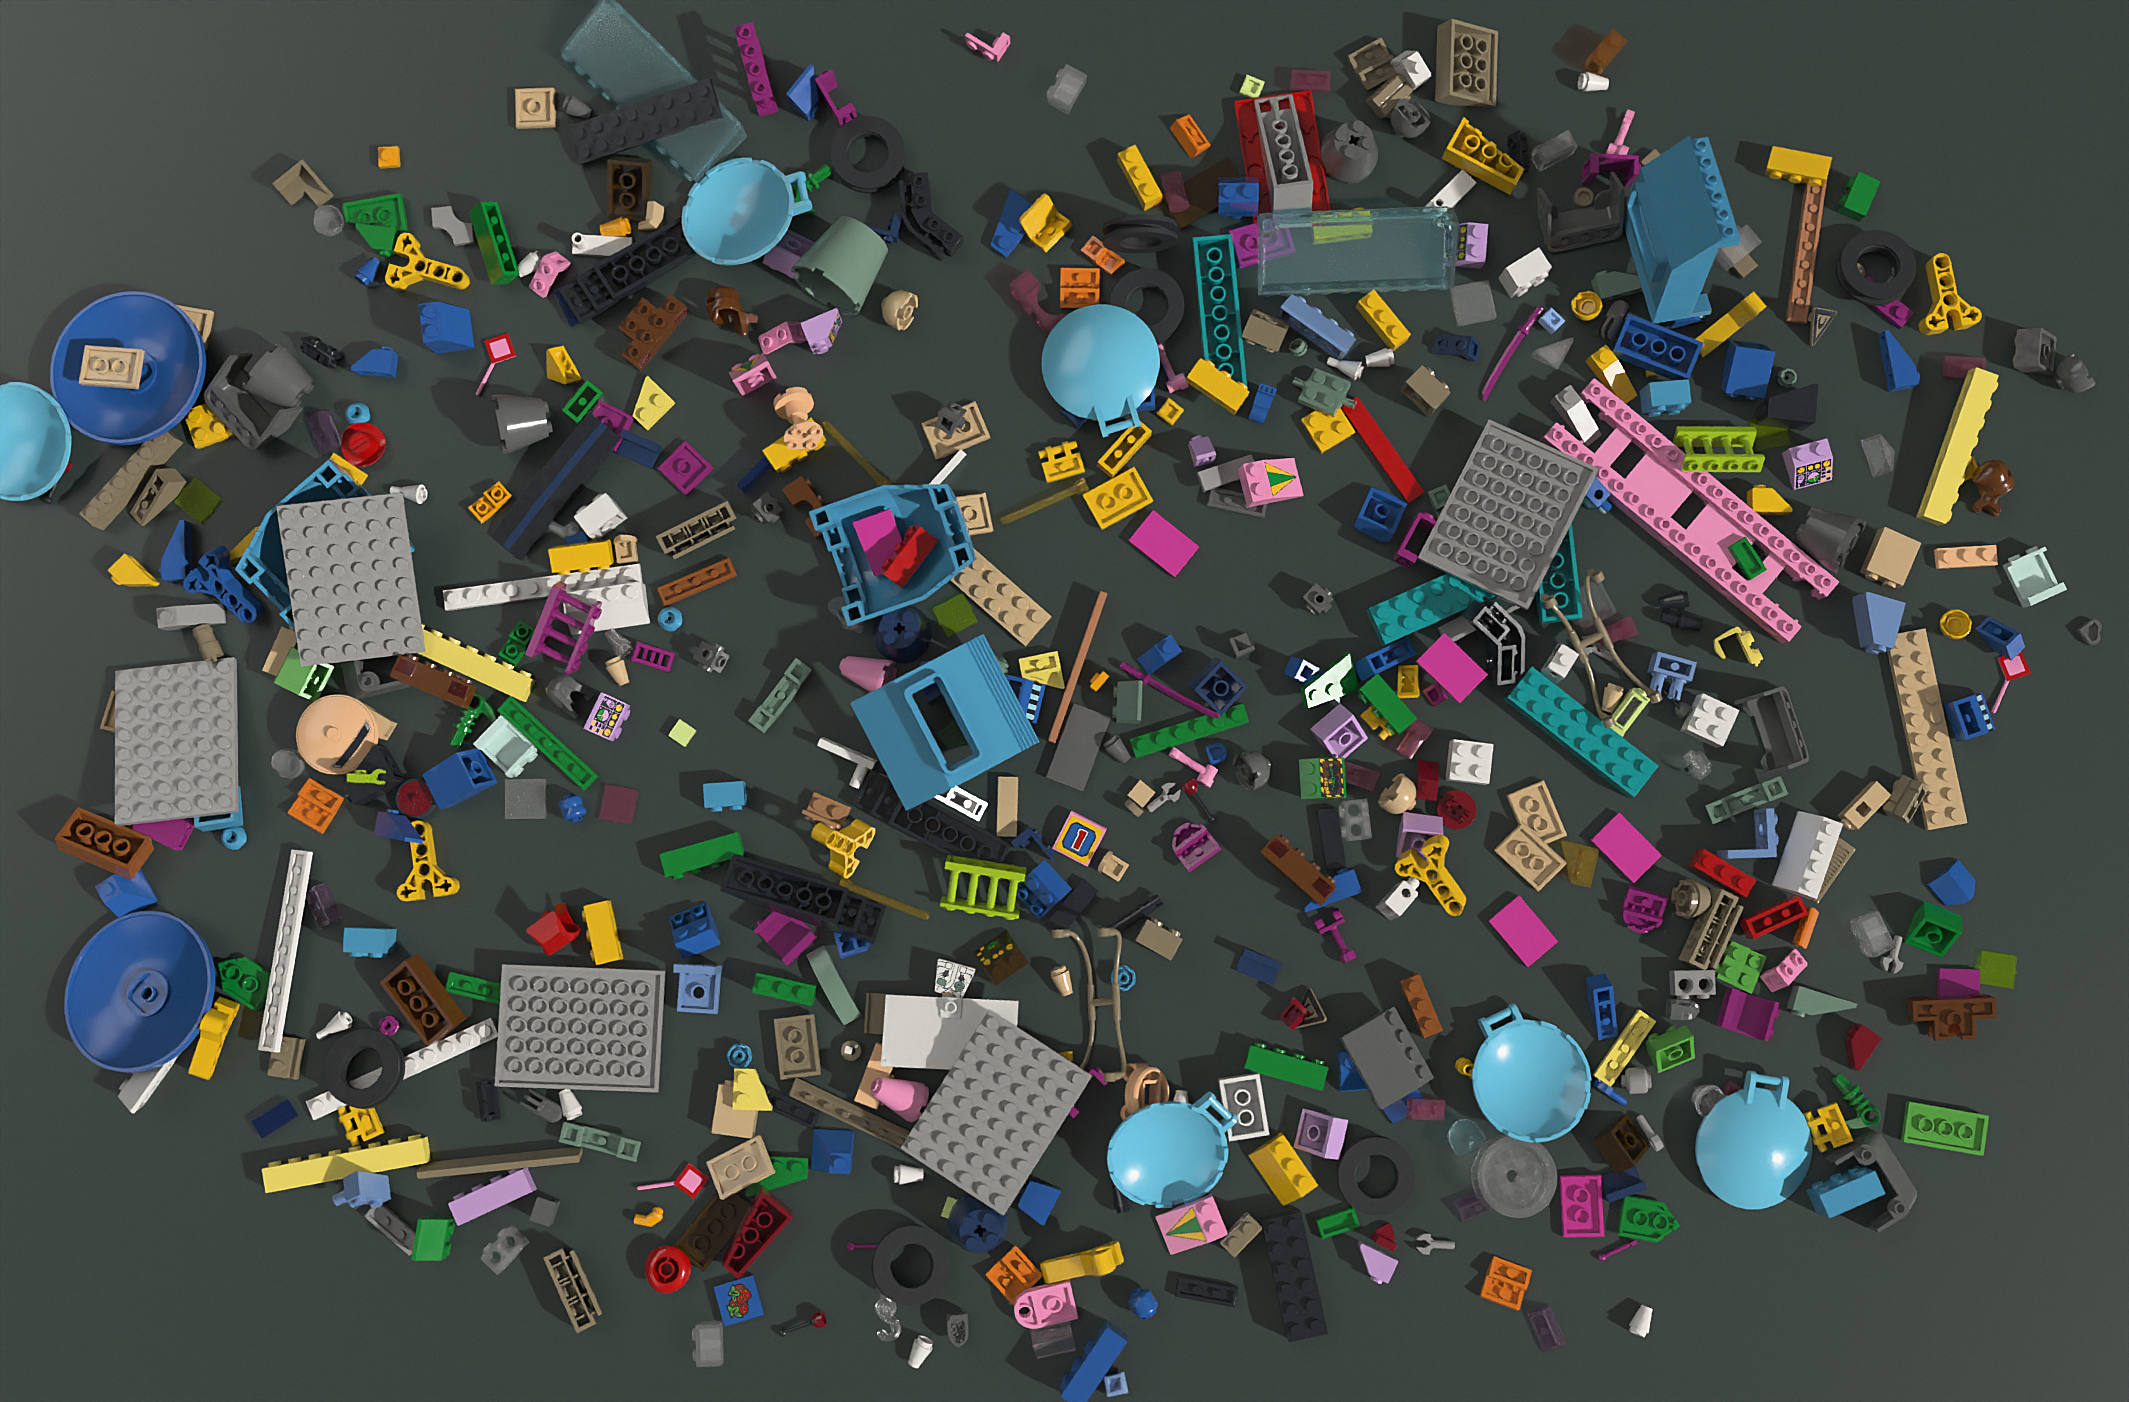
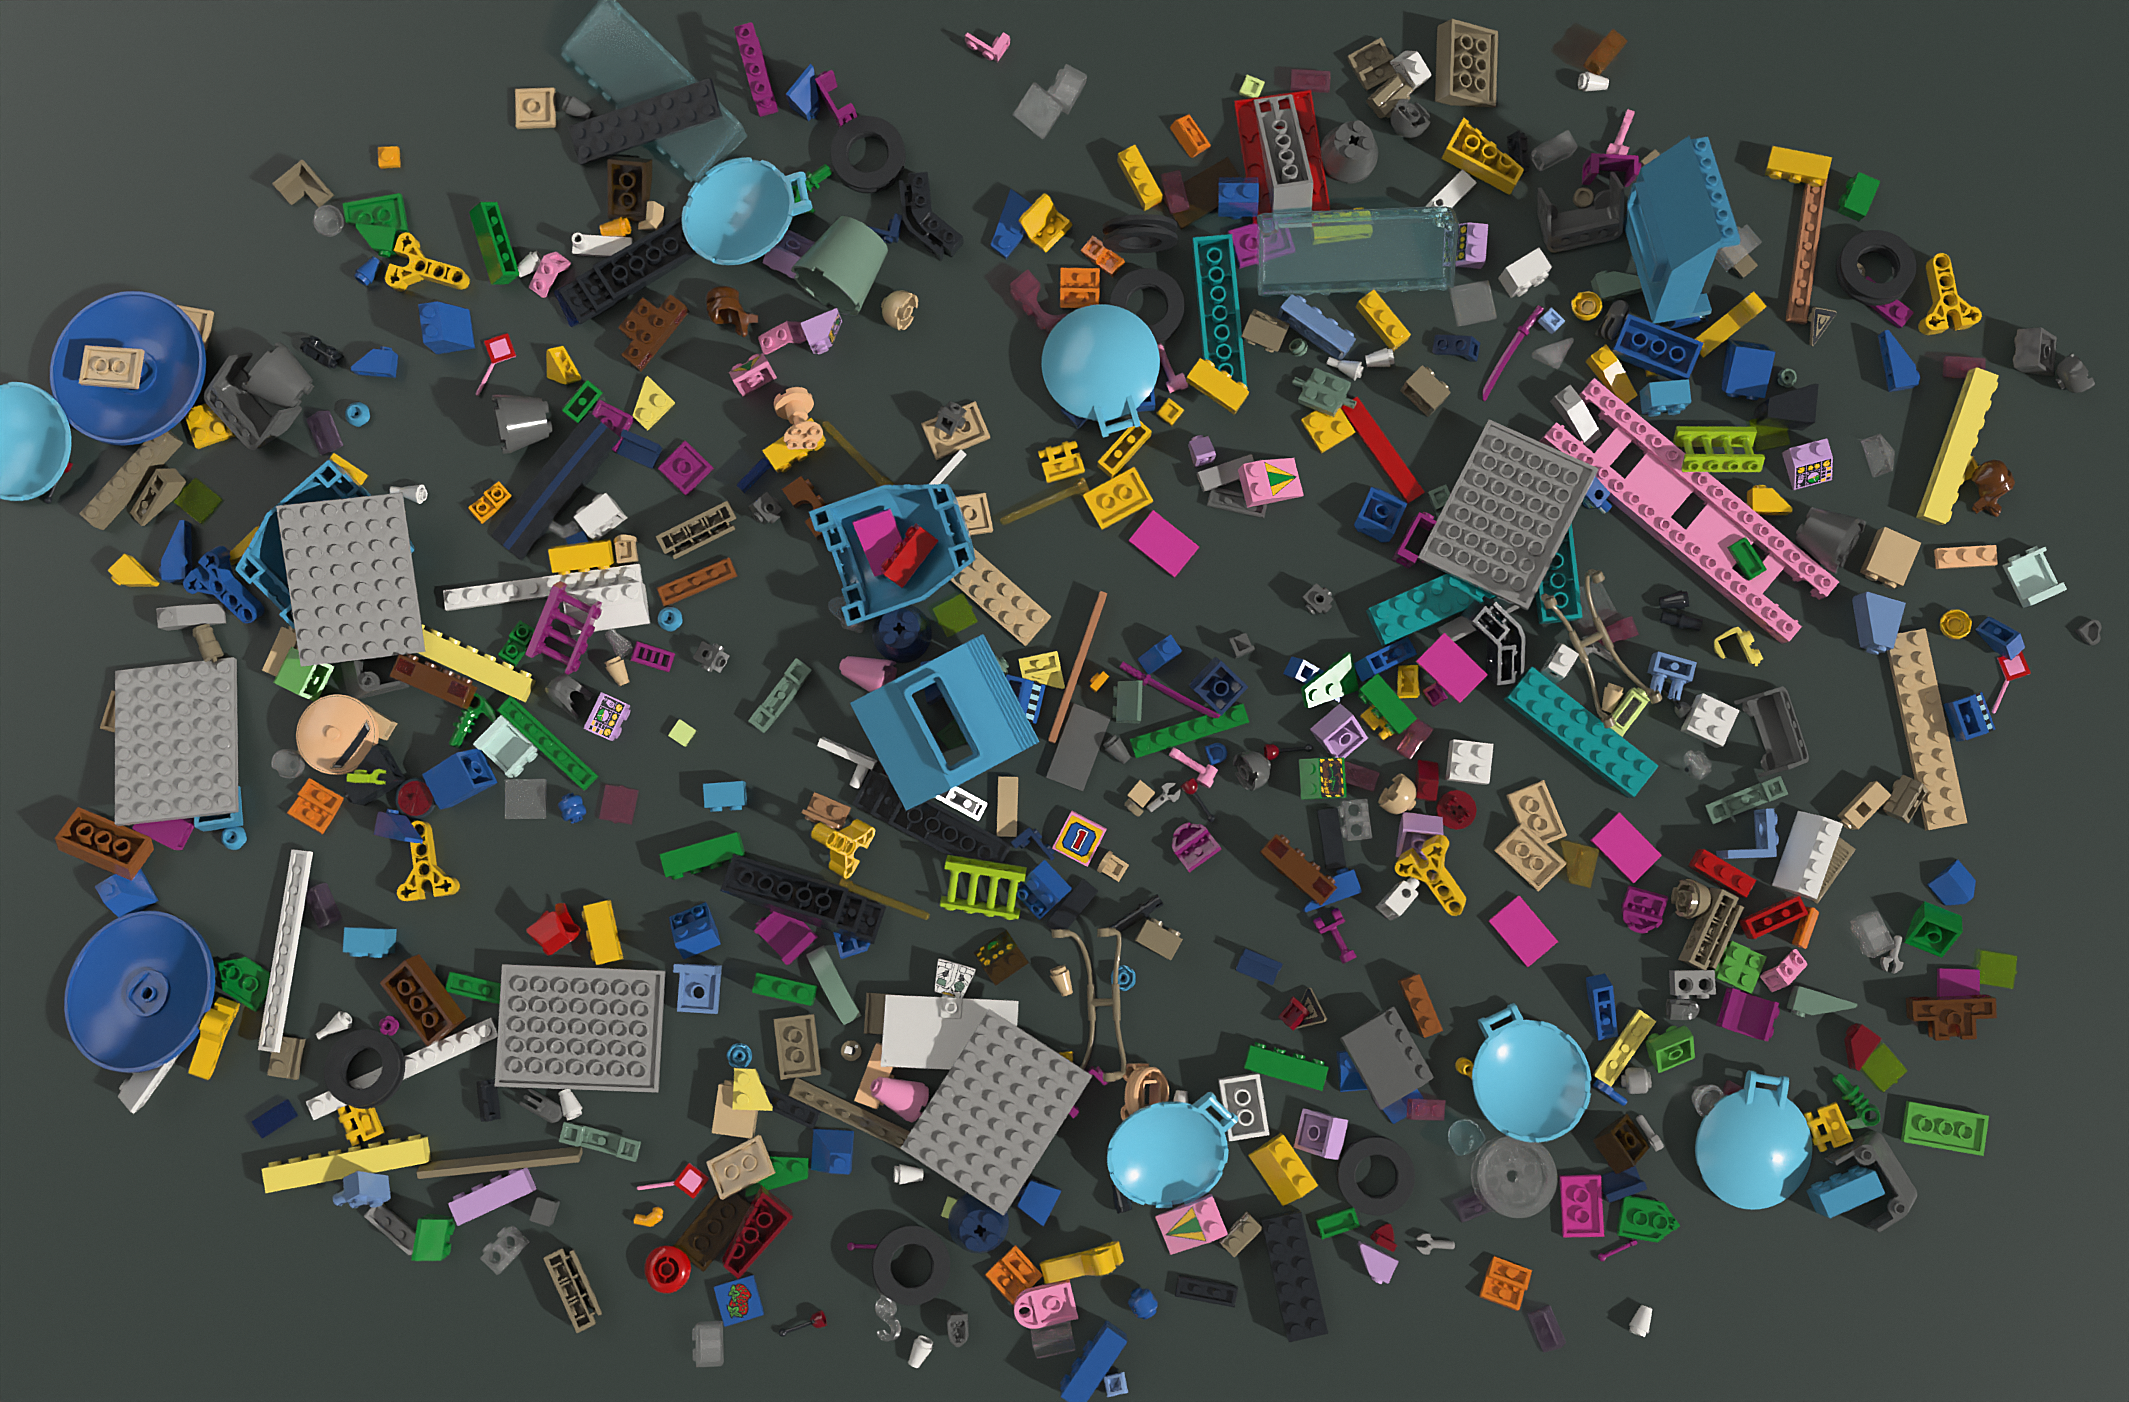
red hat [341,422,386,467] -> none
light grey tile [431,206,475,246] -> none
blue leg [1248,383,1277,424] -> none
none -> clear tile [1013,82,1065,139]
none -> hinge [1264,744,1312,760]
none -> clear neon green piece [1862,1044,1908,1092]

